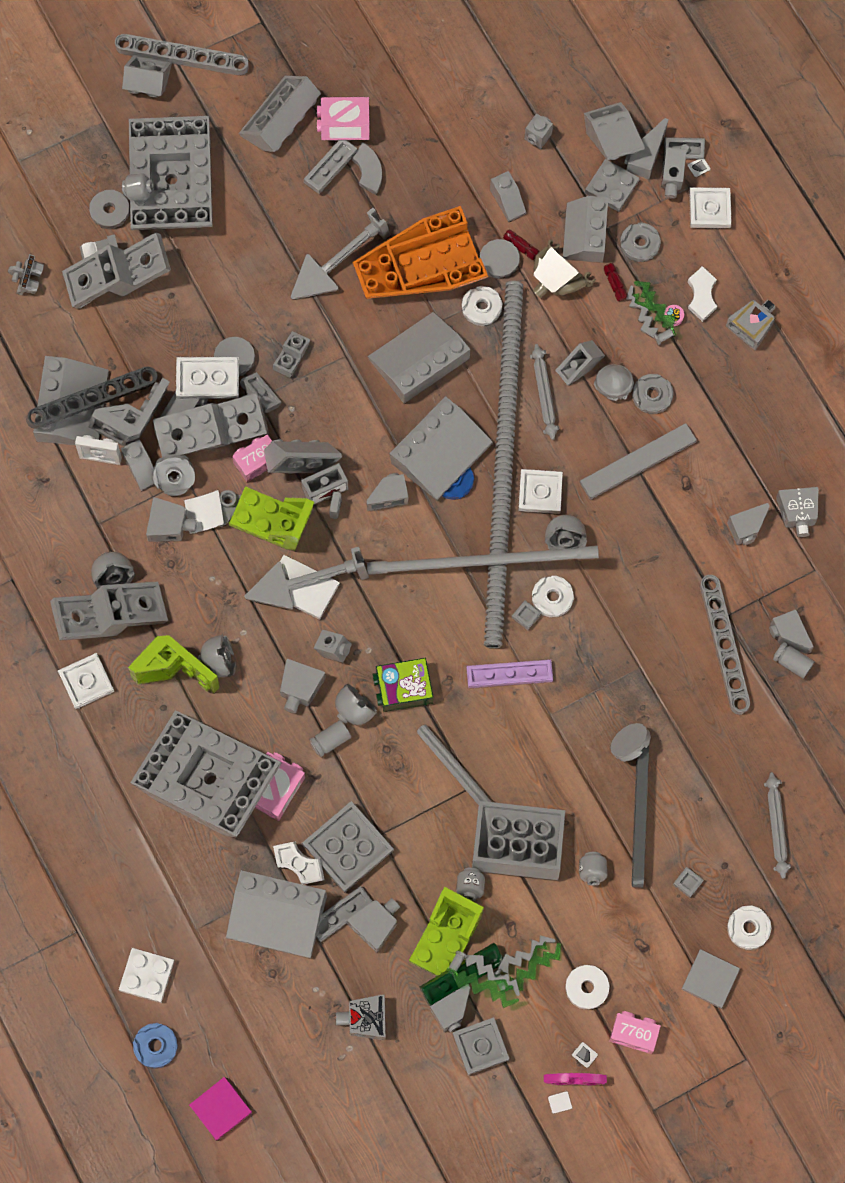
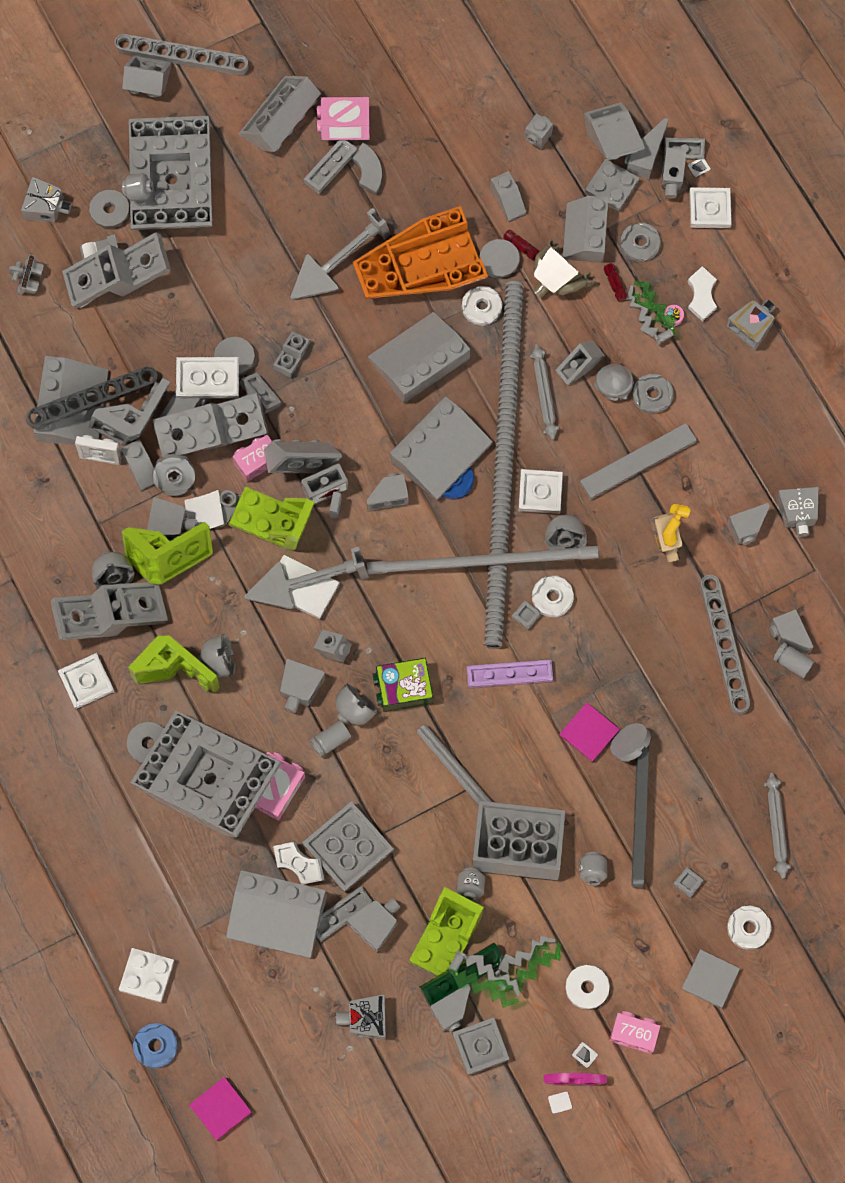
none -> light grey torso [21,177,72,222]
none -> lime bracket [122,522,213,584]
none -> light grey tile [126,722,164,764]
none -> dark pink tile [559,703,620,762]
none -> torso [650,504,690,562]

